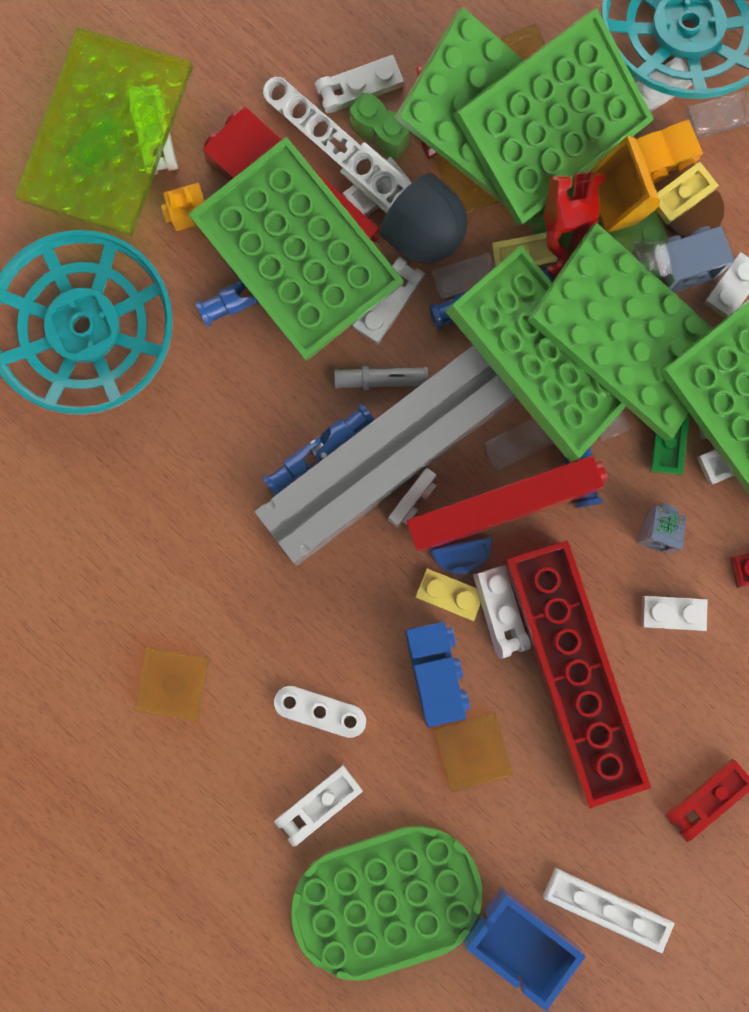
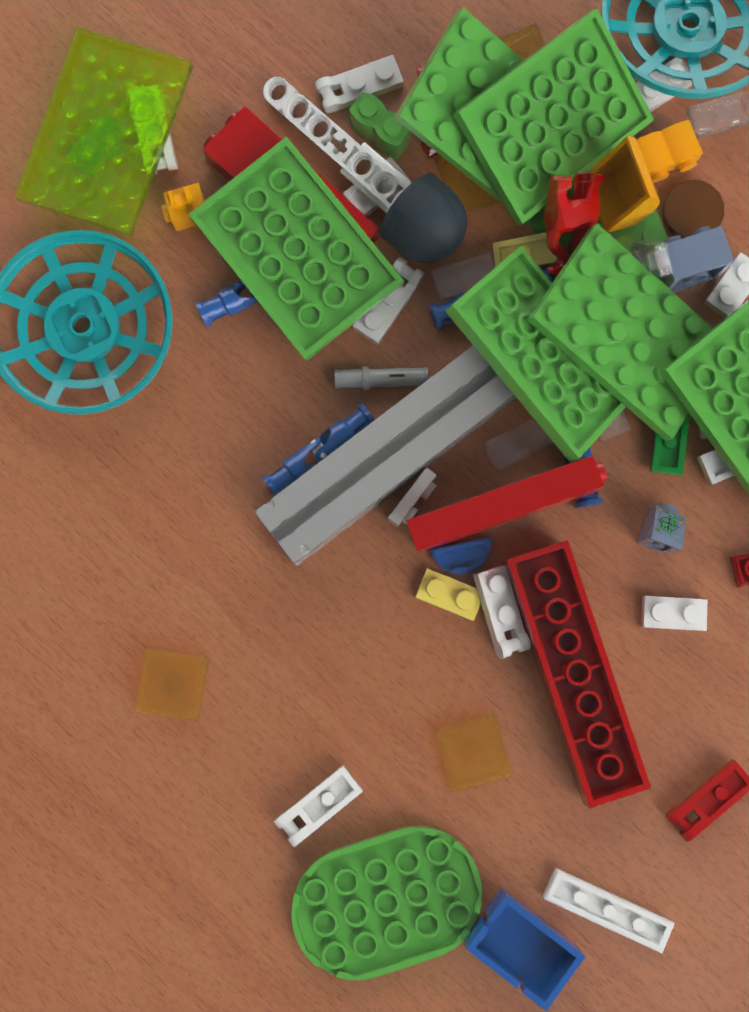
white plate [274,686,366,738] -> none
blue piece [405,622,470,727] -> none
light yellow plate [655,162,719,225] -> none

